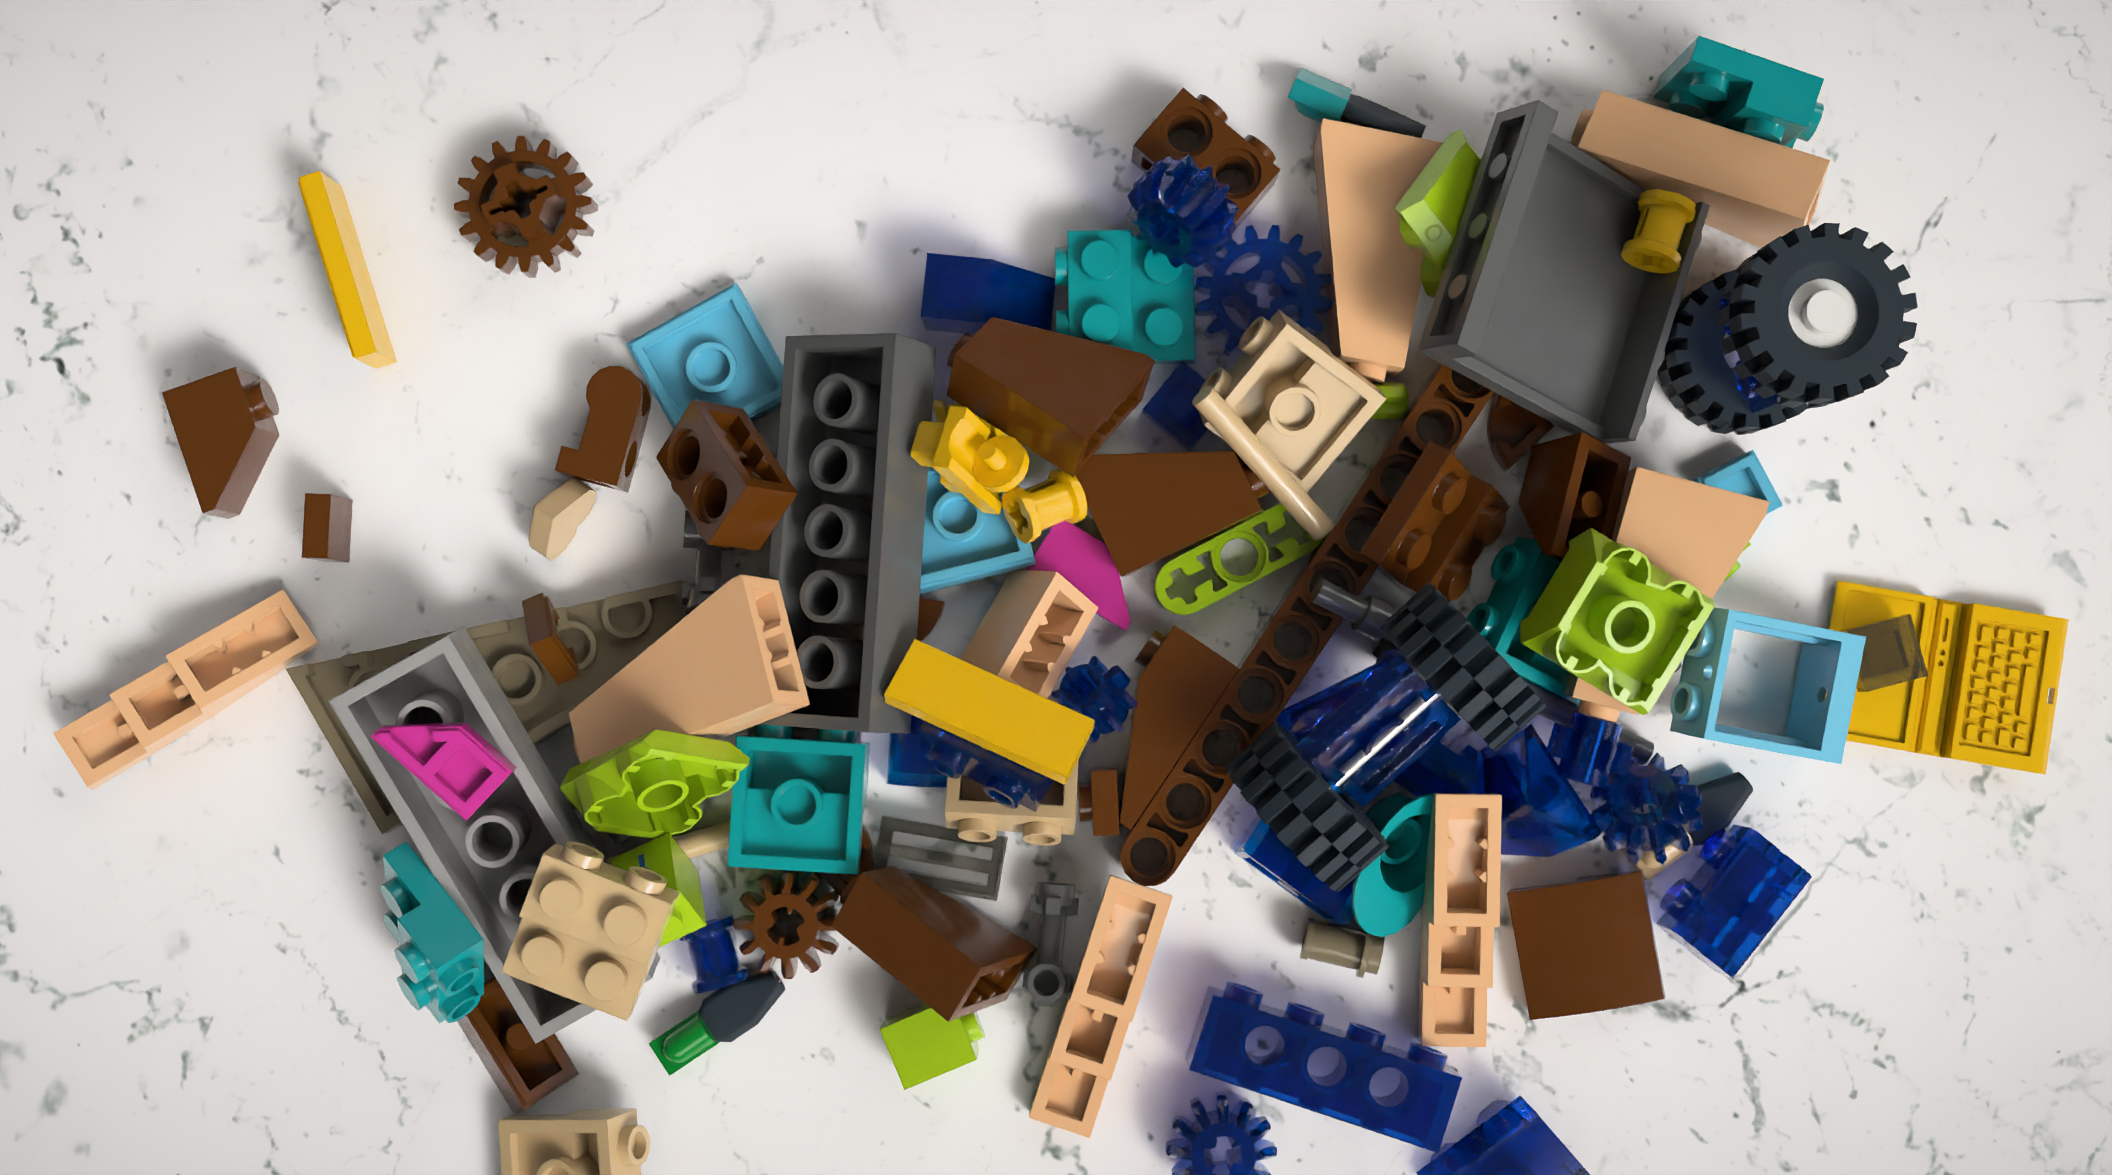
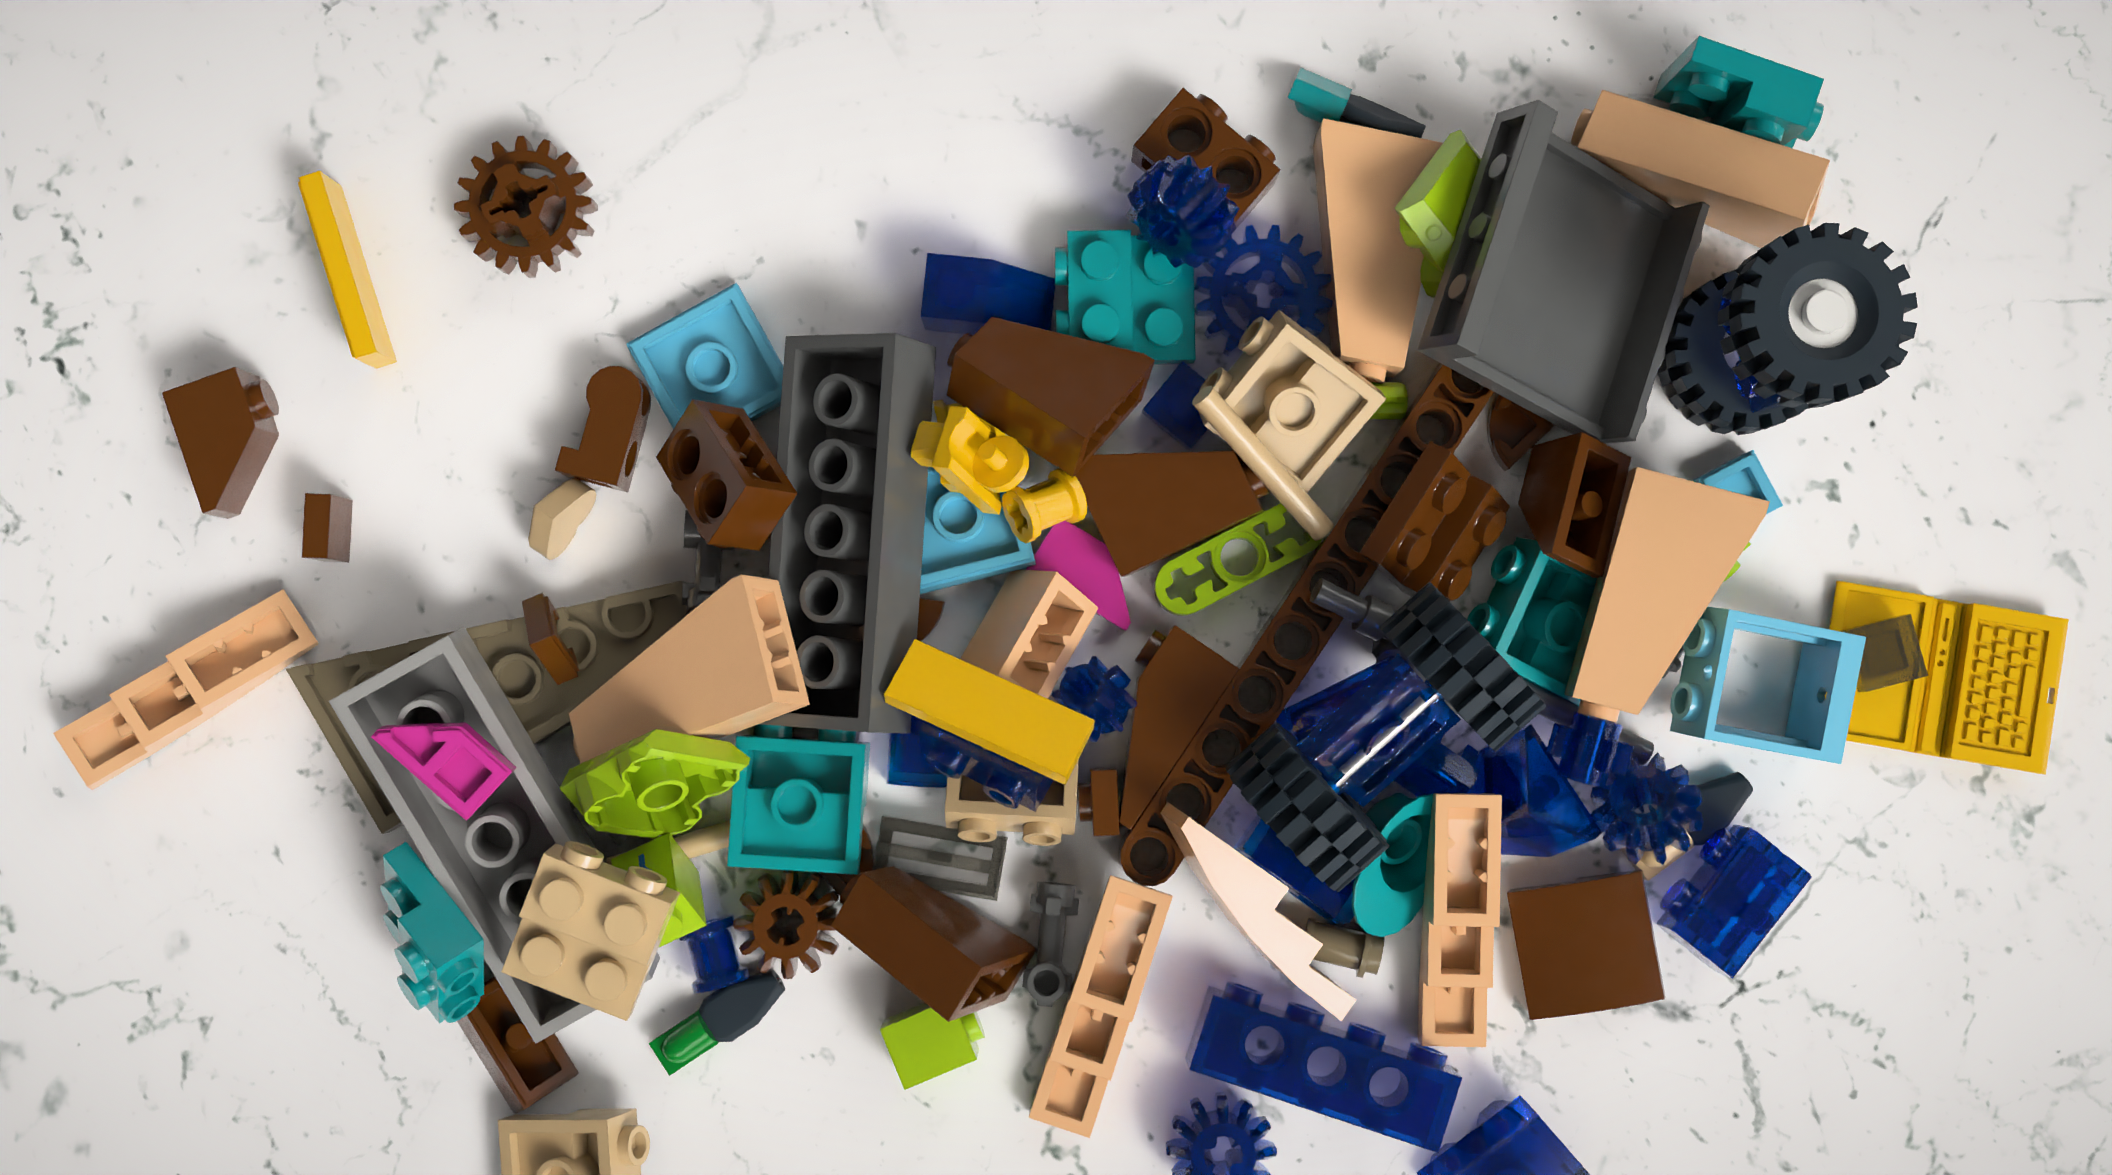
lime slope [1520,528,1715,715] -> none
yellow bush [1621,189,1696,274] -> none
none -> light nougat slope [1161,802,1356,1021]

